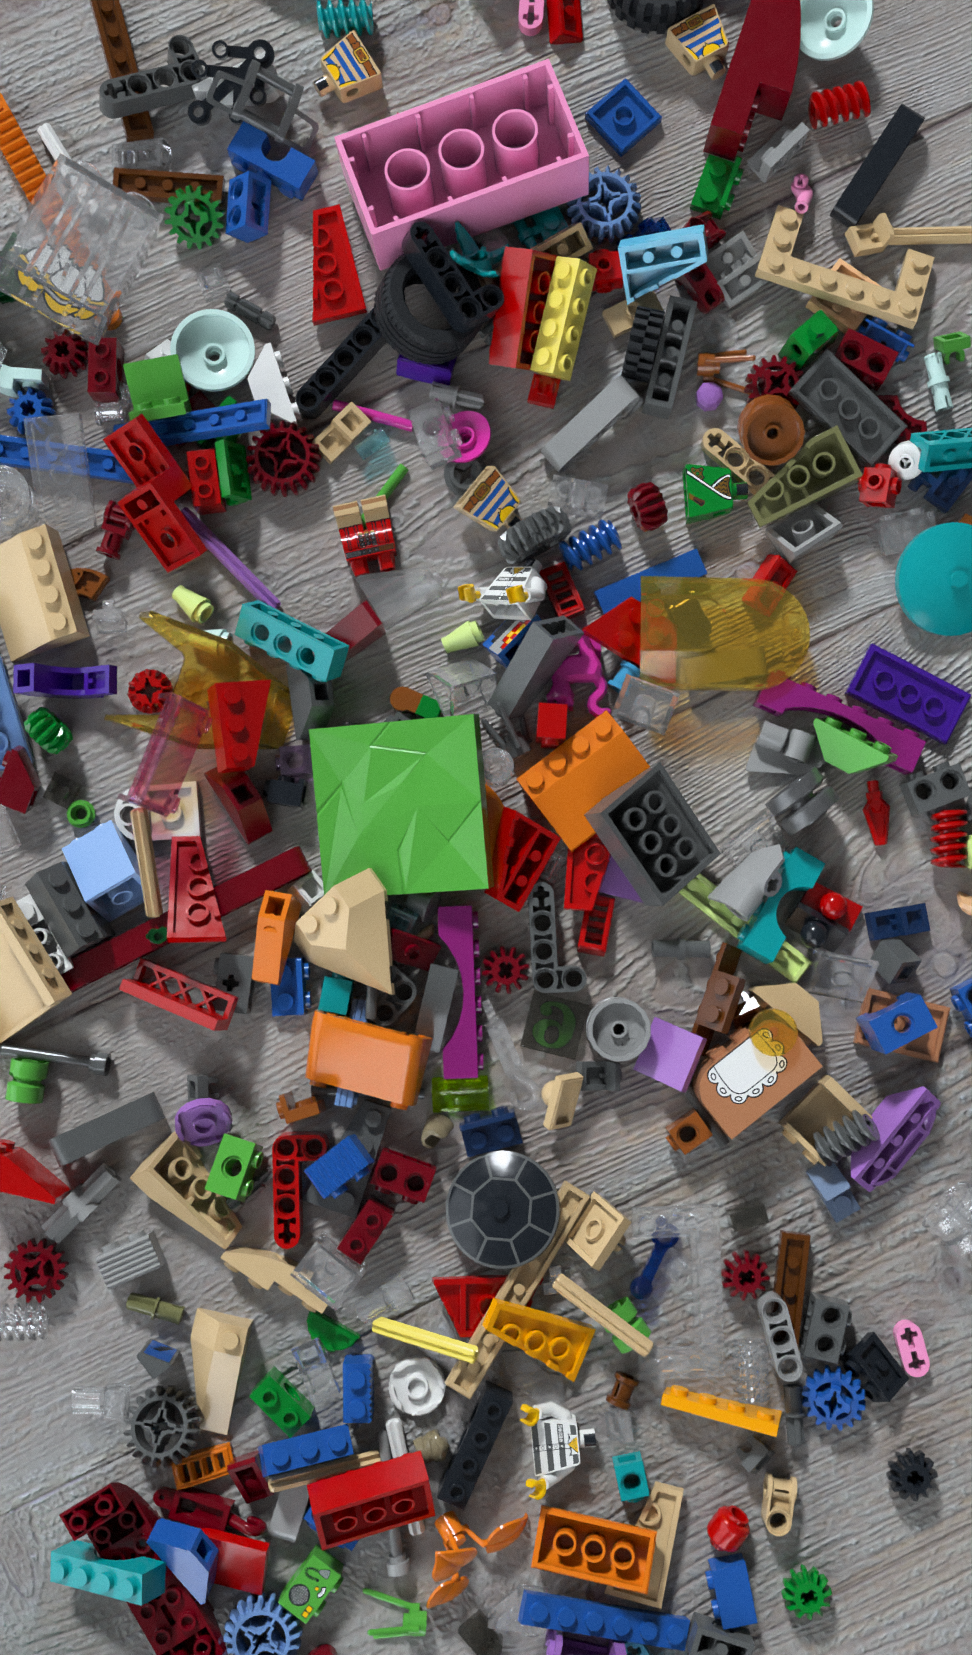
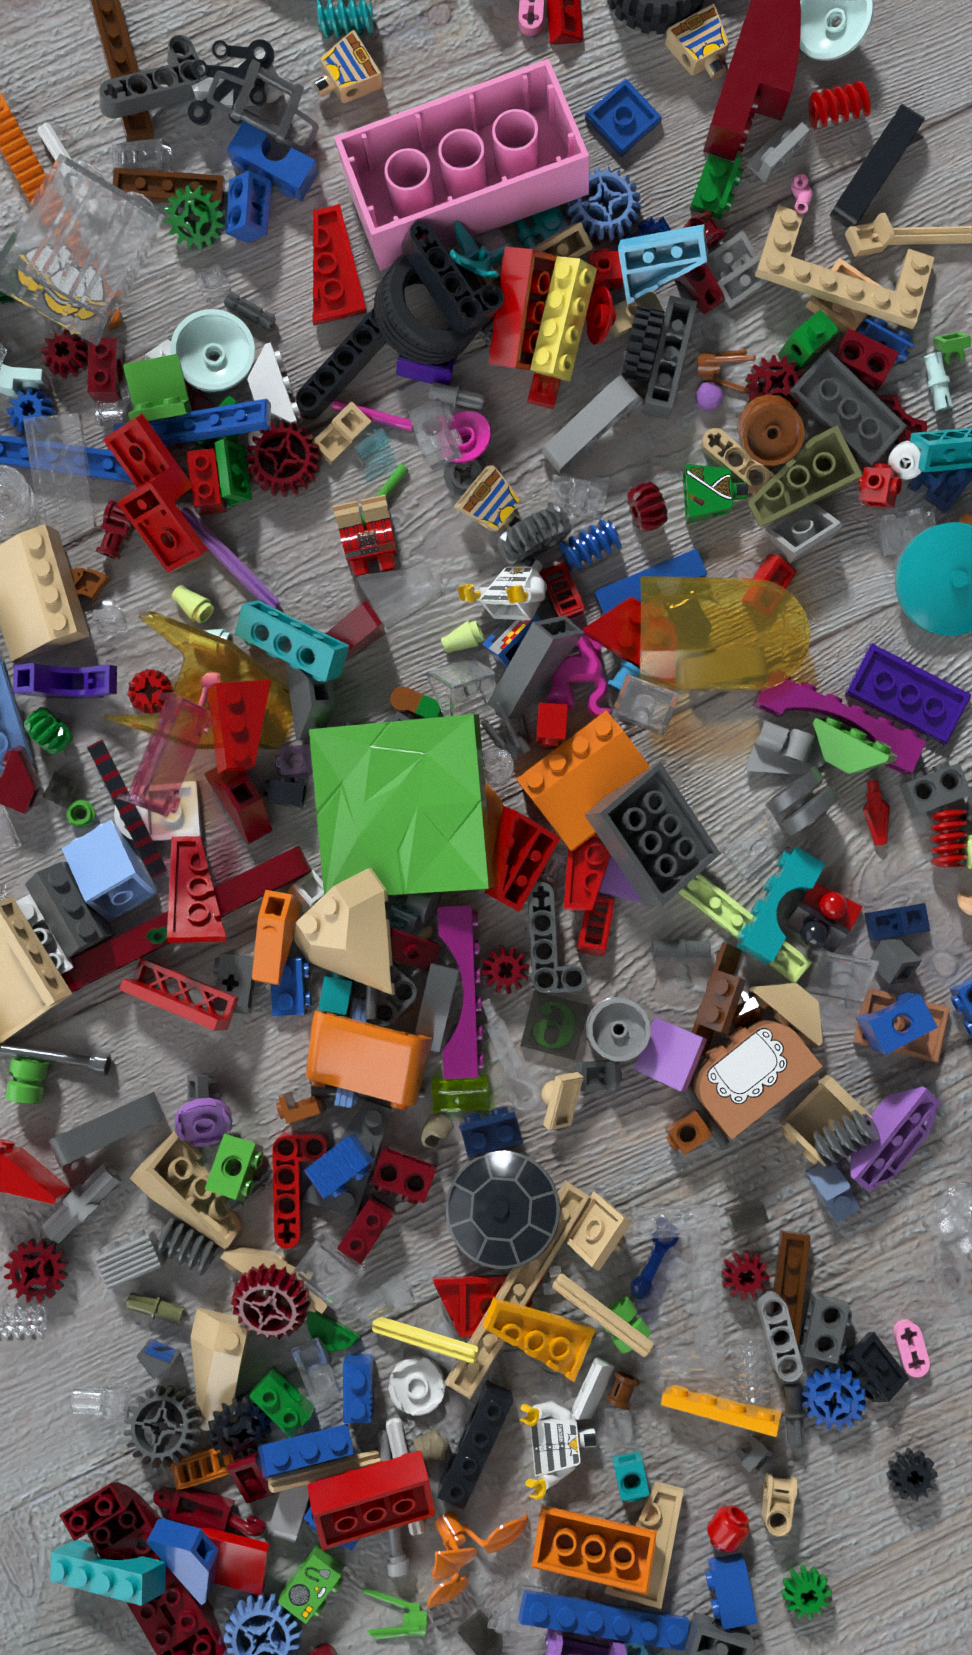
tan axle [130,807,163,918] -> none
light grey panel [708,844,785,921] -> none
clear yellow piece [749,1008,798,1056] -> none
none -> black sticker [87,740,167,878]
none -> dark grey piece [156,1217,220,1276]
none -> bright pink hand [197,672,221,710]
none -> black gear [207,1396,272,1458]
none -> dark red gear [231,1263,311,1340]
none -> white slope [572,1357,614,1420]
none -> red dish [586,286,616,345]

